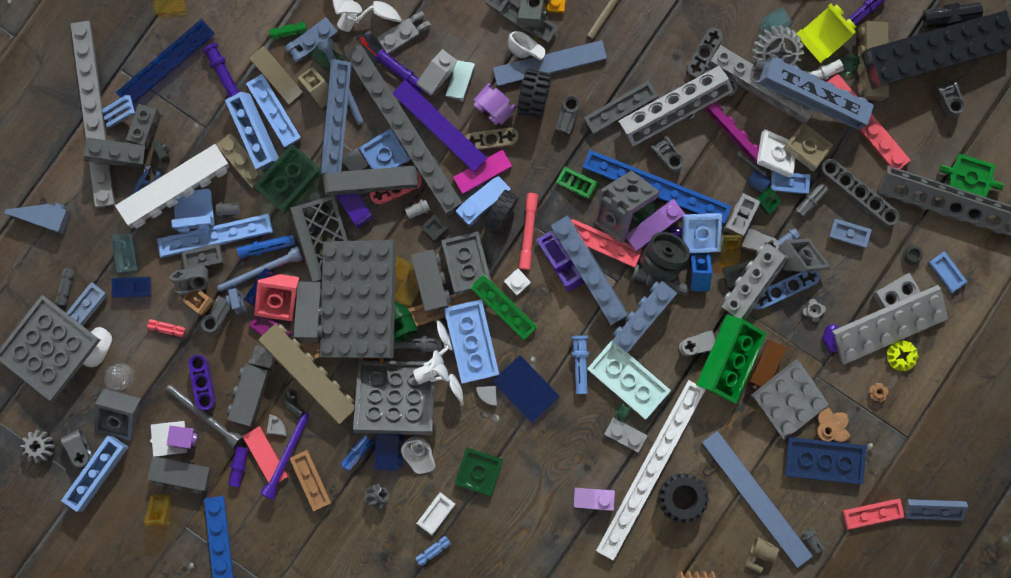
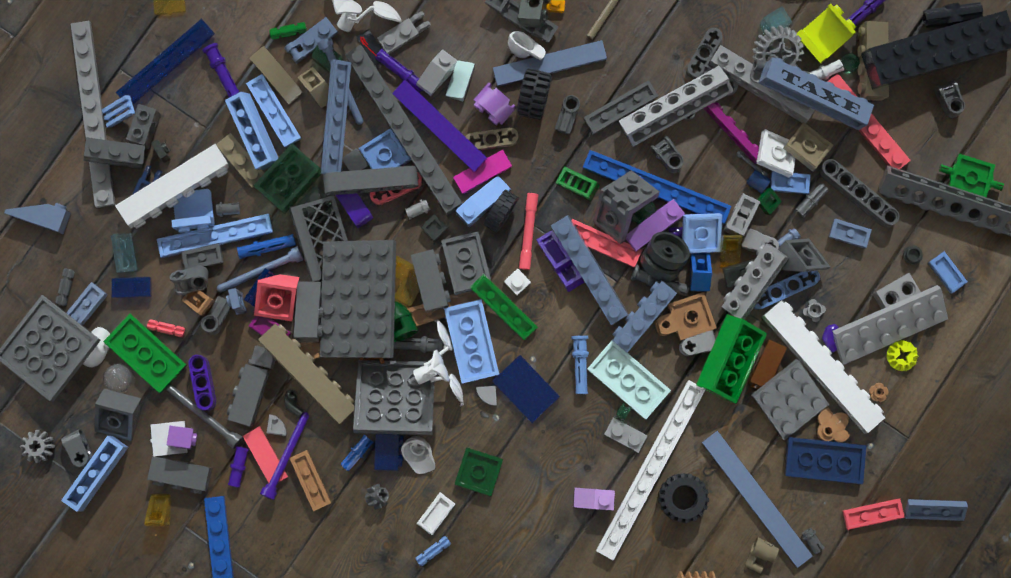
none -> green plate [103,314,187,394]
none -> medium nougat plate [654,292,716,341]
none -> white brick [762,300,885,433]

